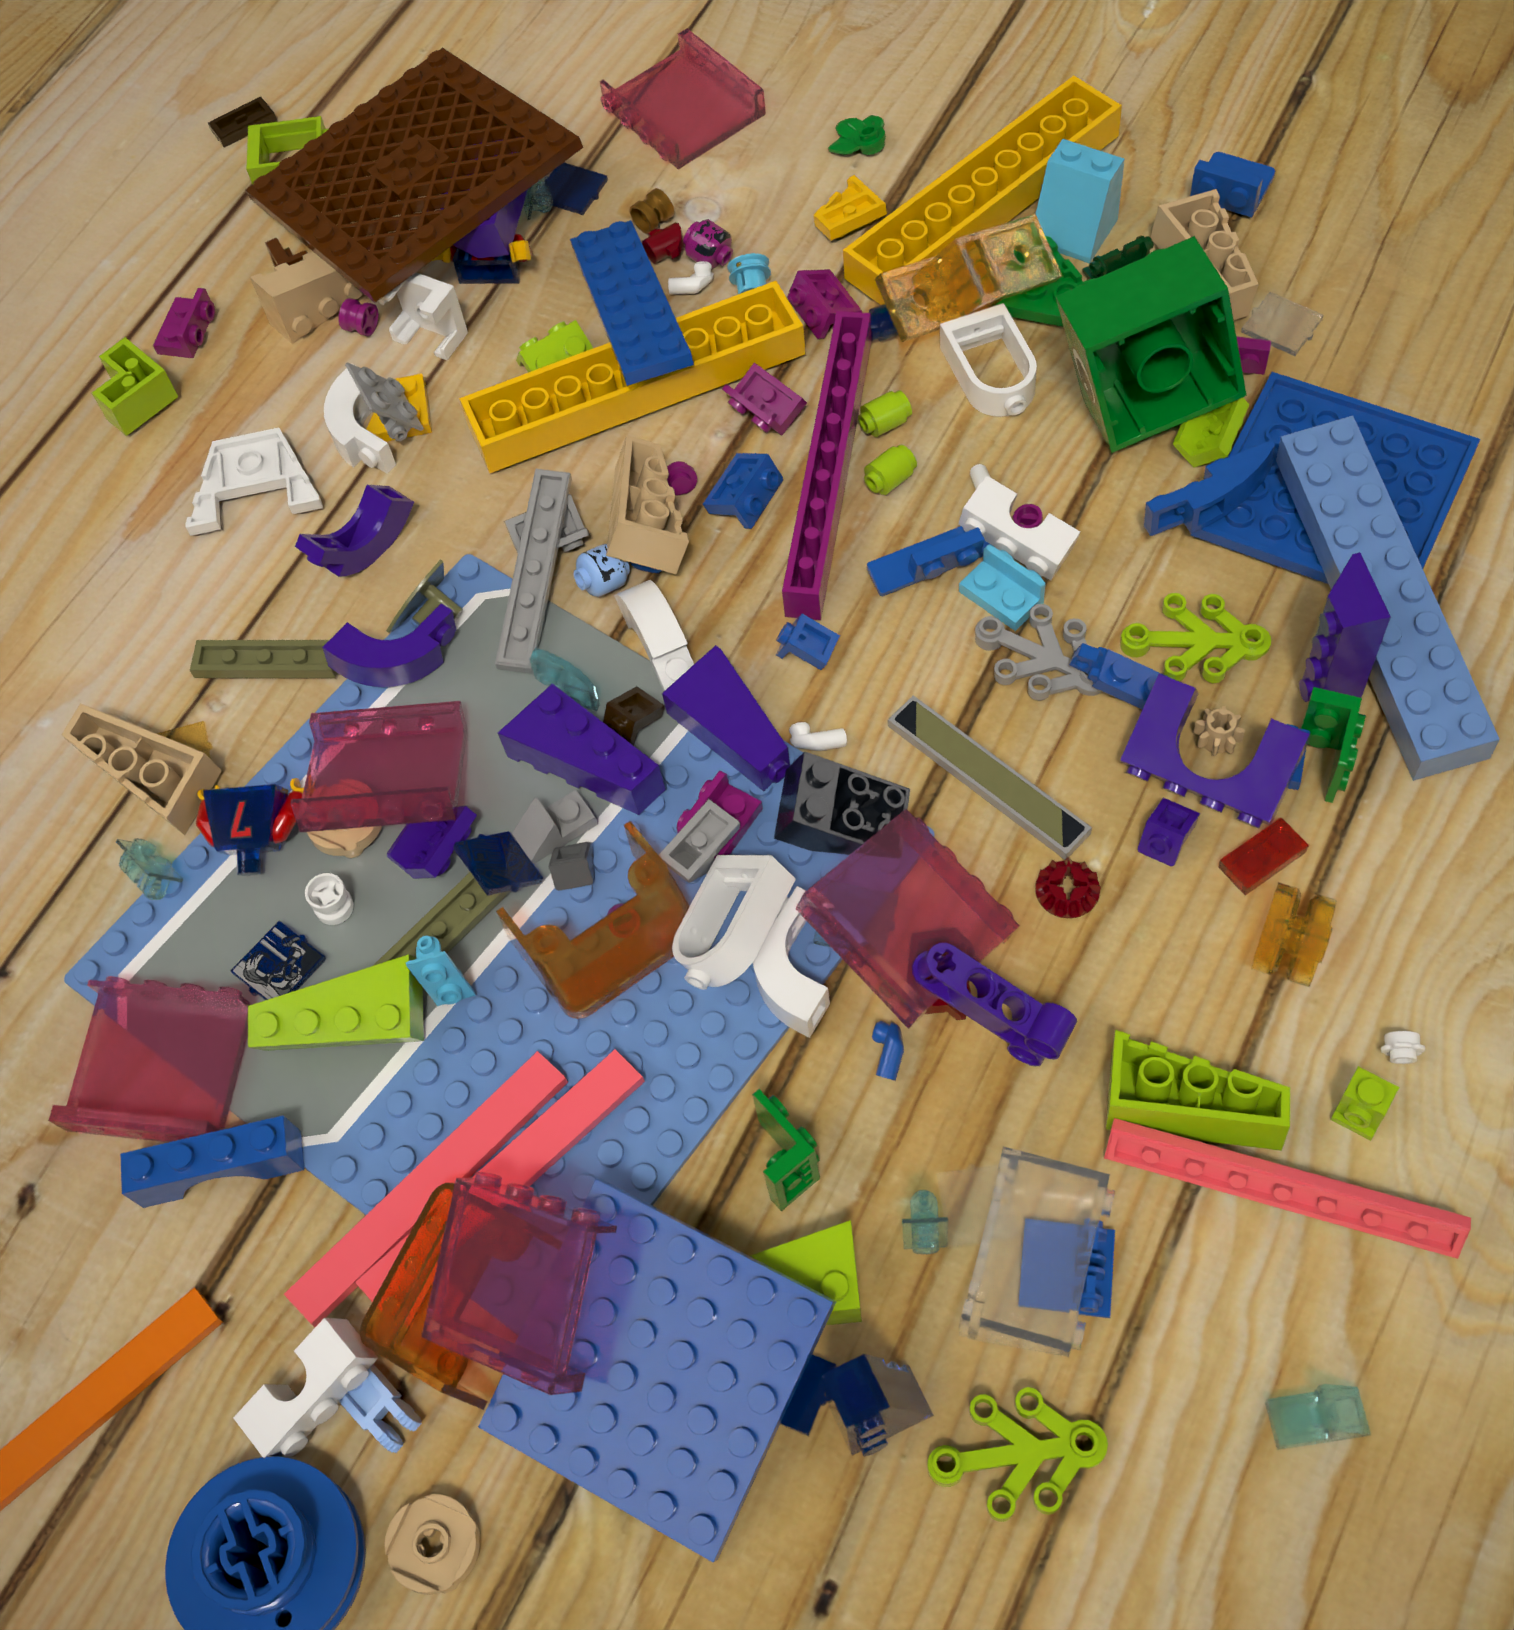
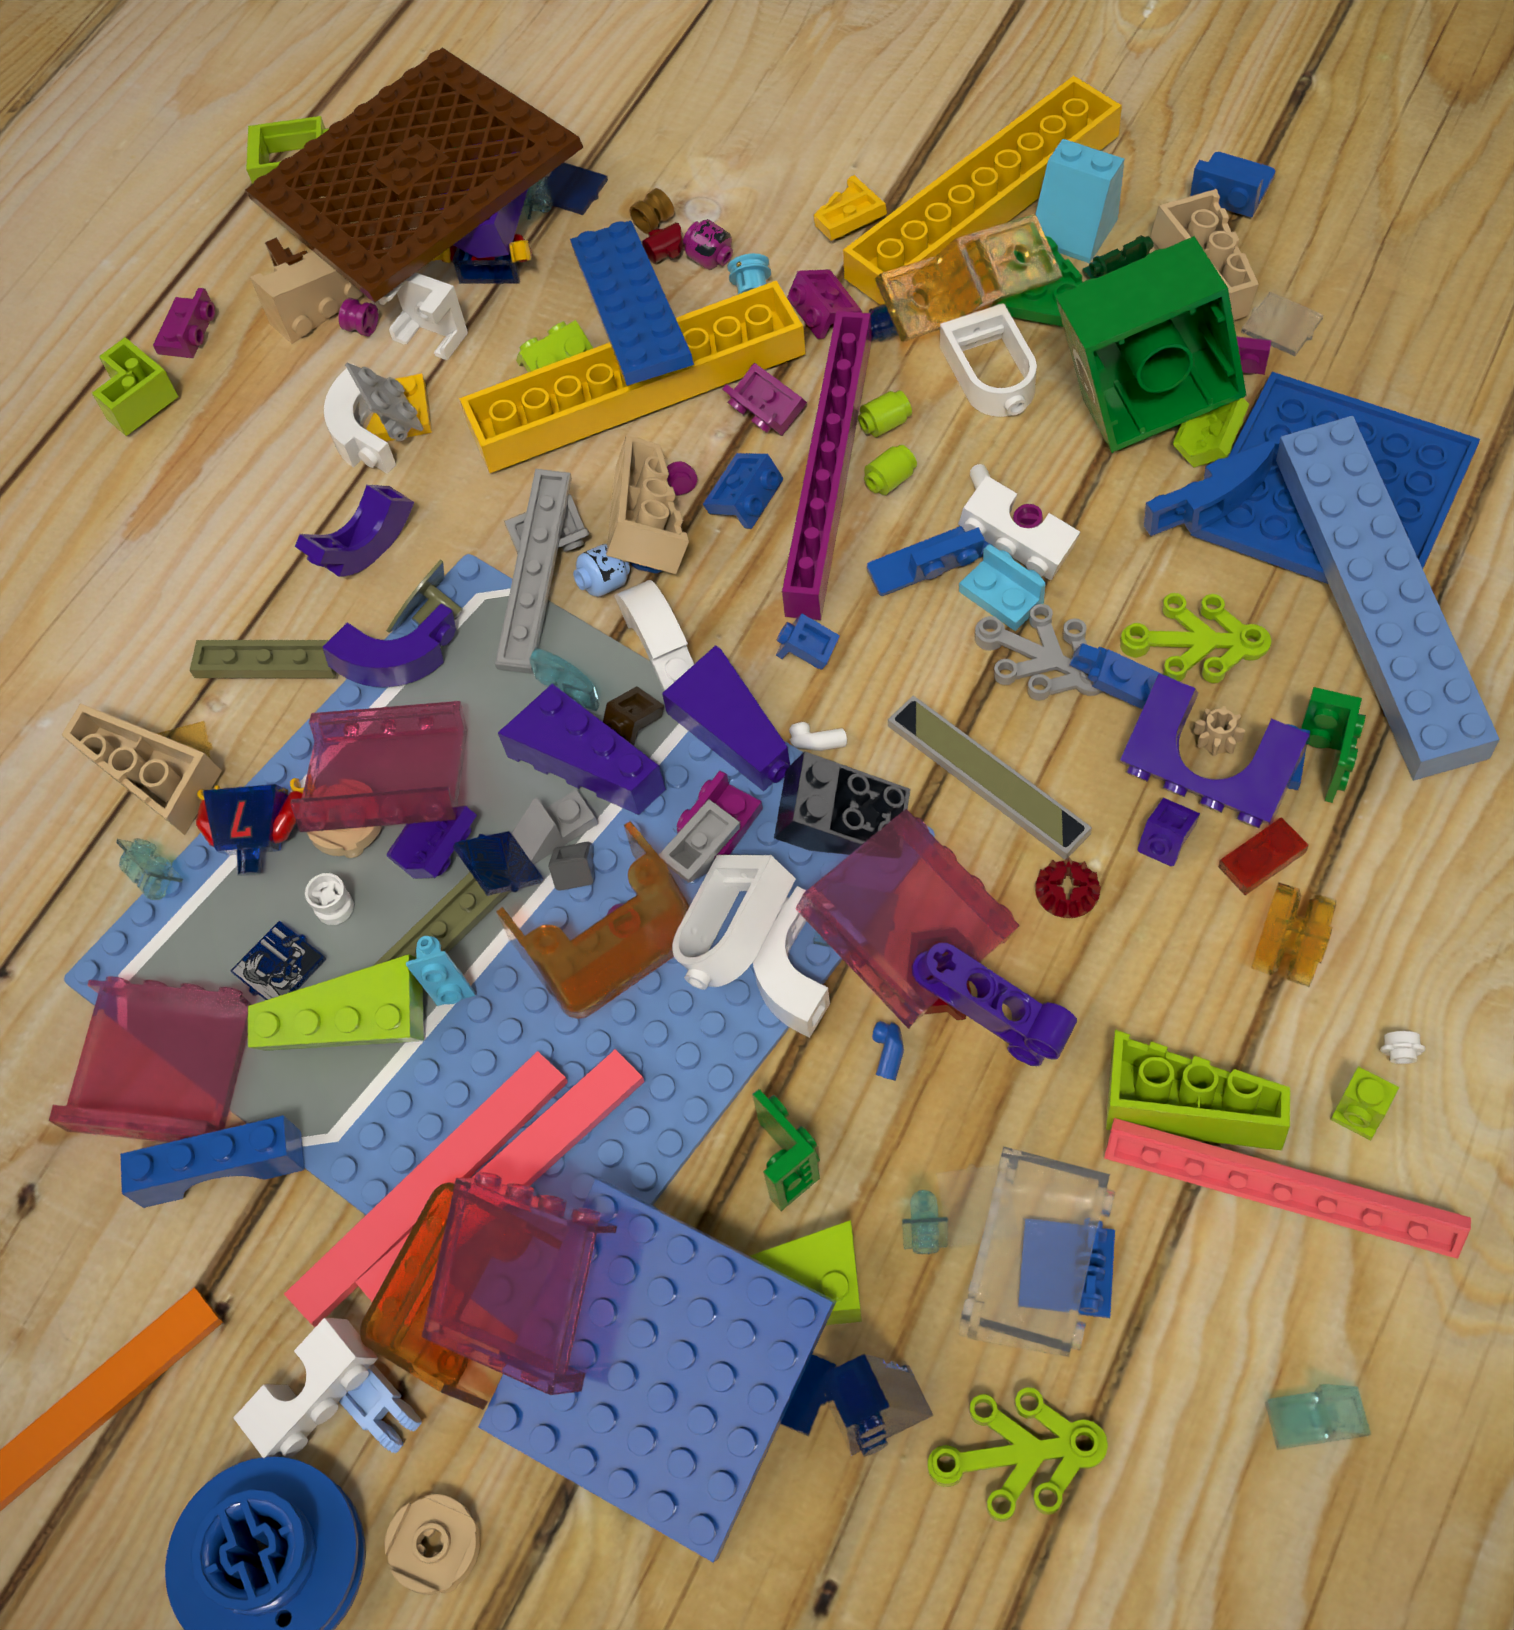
white wing [185,428,323,536] -> none
dark brown tile [208,97,277,148] -> none
clear pink panel [600,28,766,170] -> none
white arm [668,261,714,295] -> none
green plate [828,115,886,155] -> none
dark purple slope [1299,552,1391,702] -> none

